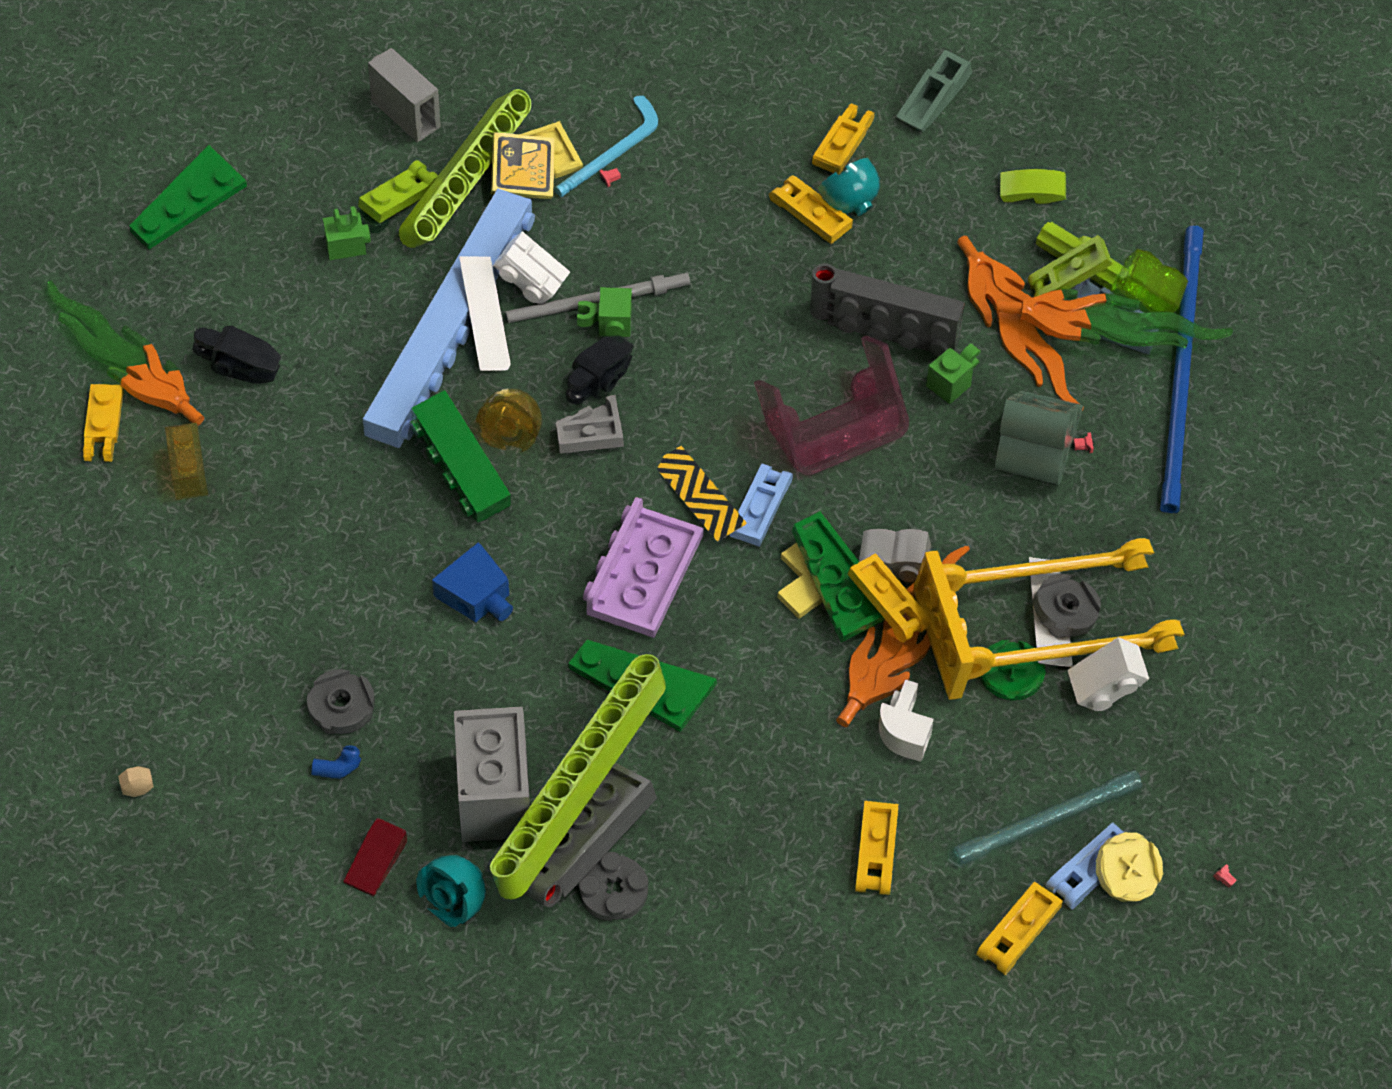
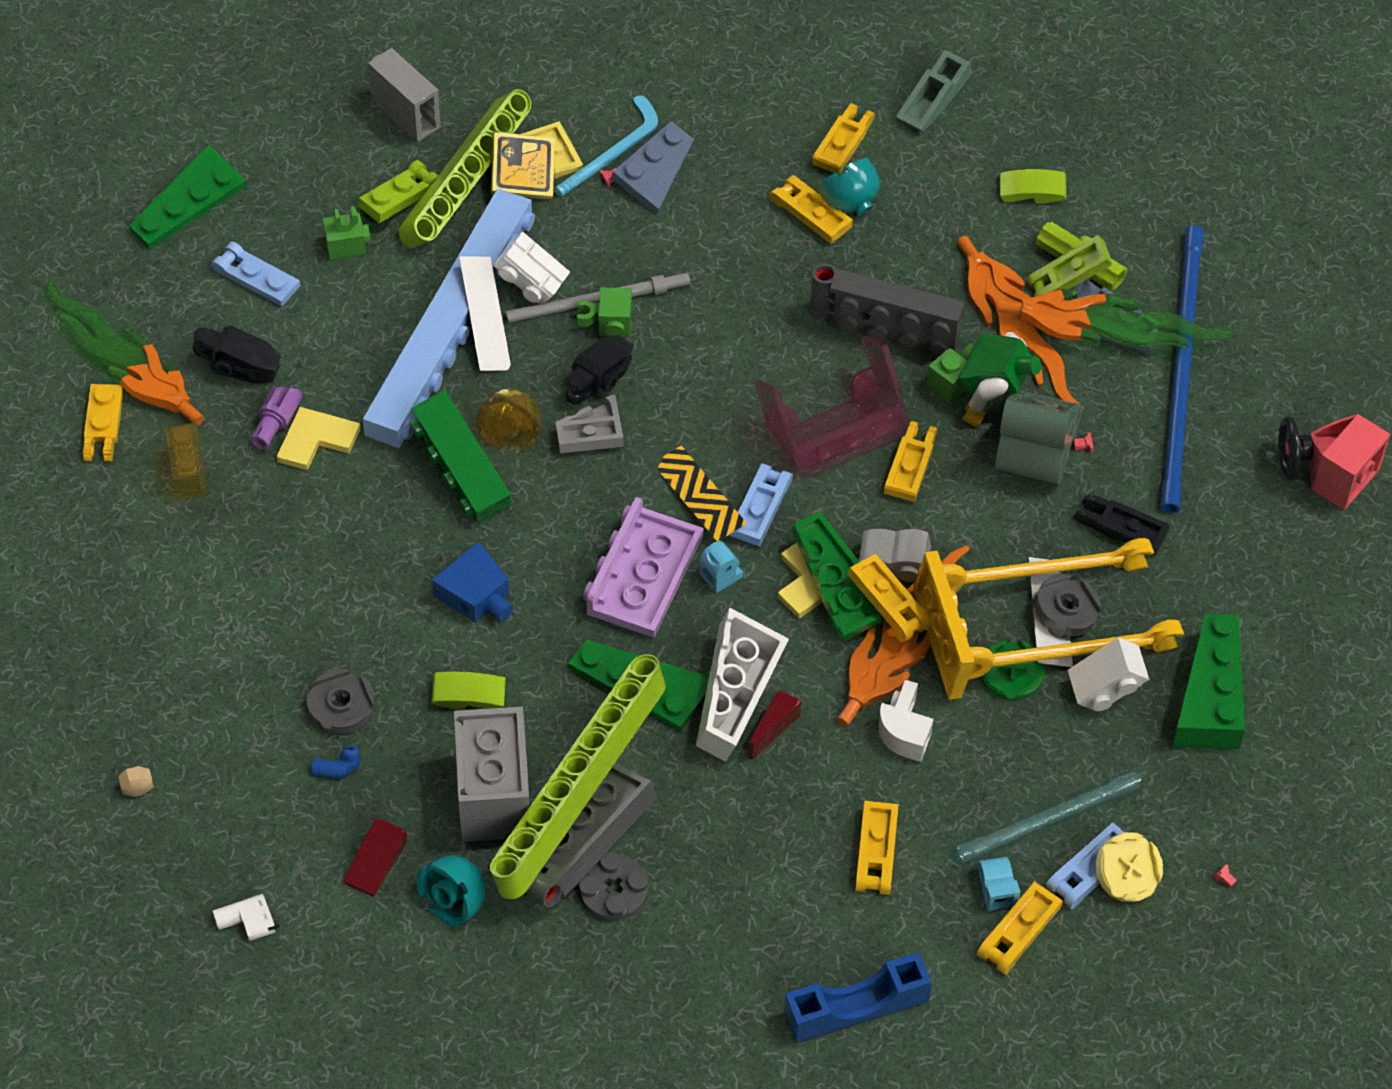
clear neon green brick [1116,248,1188,318] -> none
none -> light blue plate [211,242,300,307]
none -> white piece [212,894,280,941]
none -> medium lavender arm [249,386,302,450]
none -> light yellow tile [277,407,361,470]
none -> lime slope [431,672,506,710]
none -> sand blue wing [611,121,694,214]
none -> white wedge [696,608,789,762]
none -> medium azure leg [699,541,743,593]
none -> dark red slope [747,690,802,760]
none -> blue arch [784,952,932,1043]
none -> yellow hinge [884,421,937,502]
none -> green torso [959,332,1041,428]
none -> medium azure leg [978,856,1021,912]
none -> black hinge [1074,494,1170,556]
none -> green wedge [1172,614,1245,749]
none -> coral piece [1278,414,1391,510]

